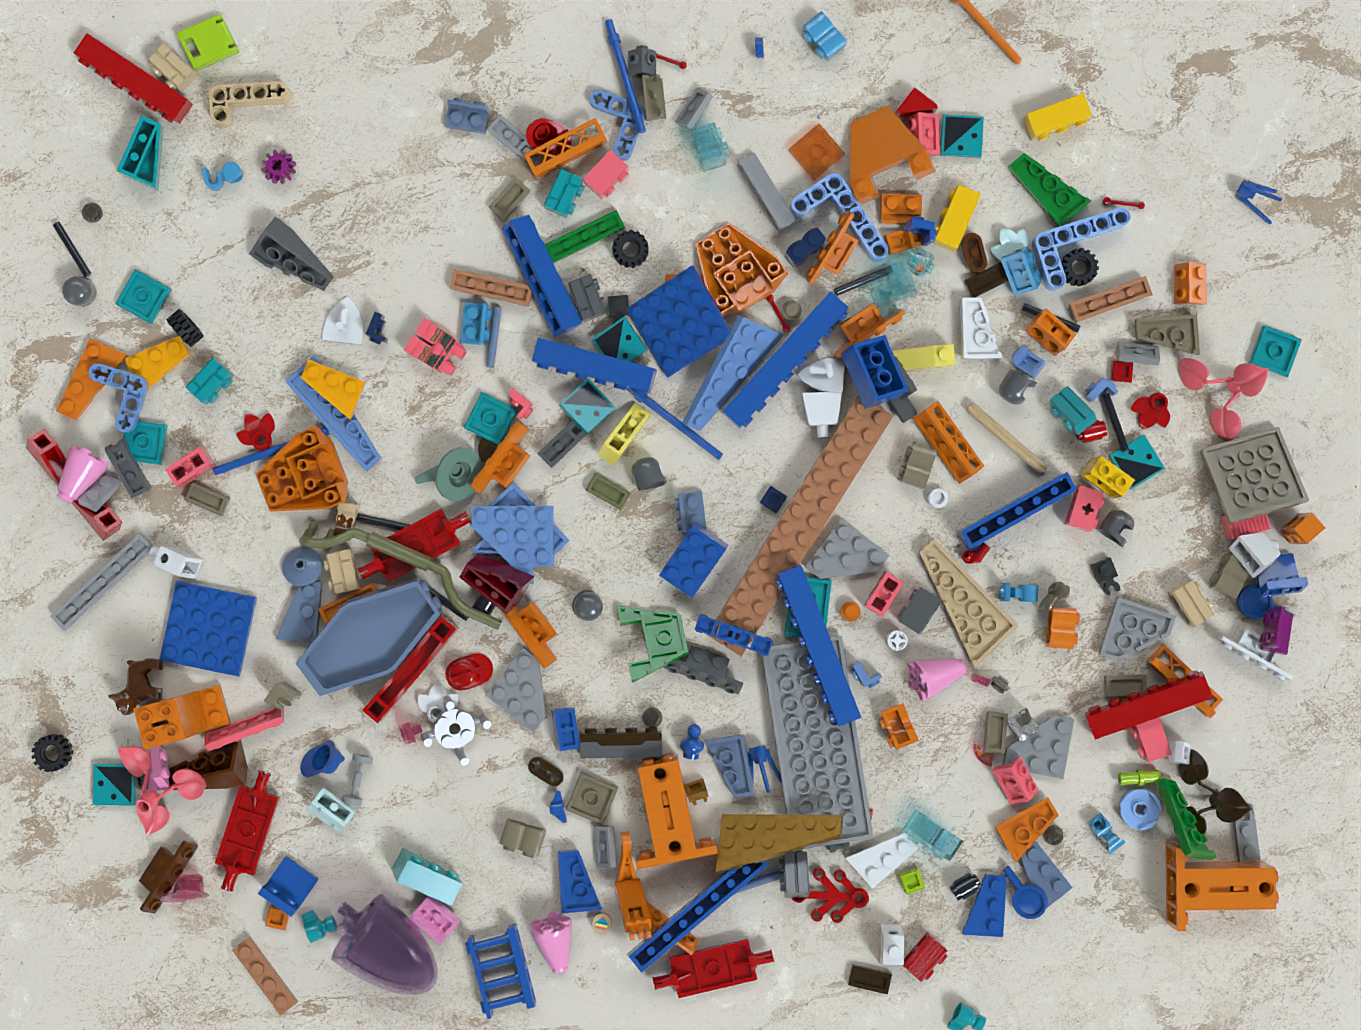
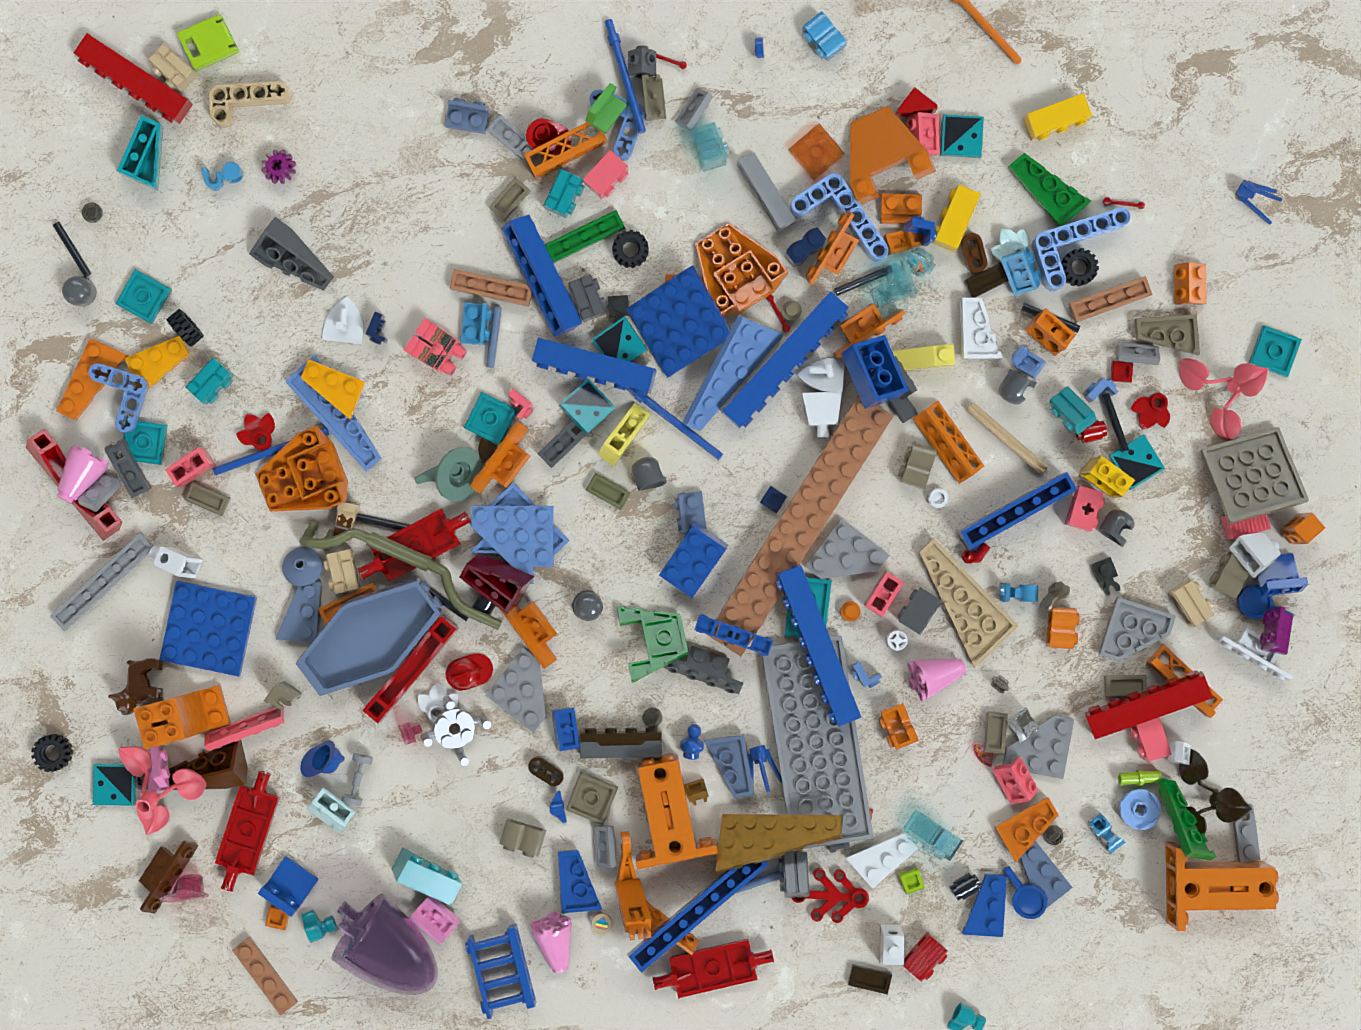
clear pink tile [970,673,991,687] -> none
none -> bright green panel [585,83,627,134]

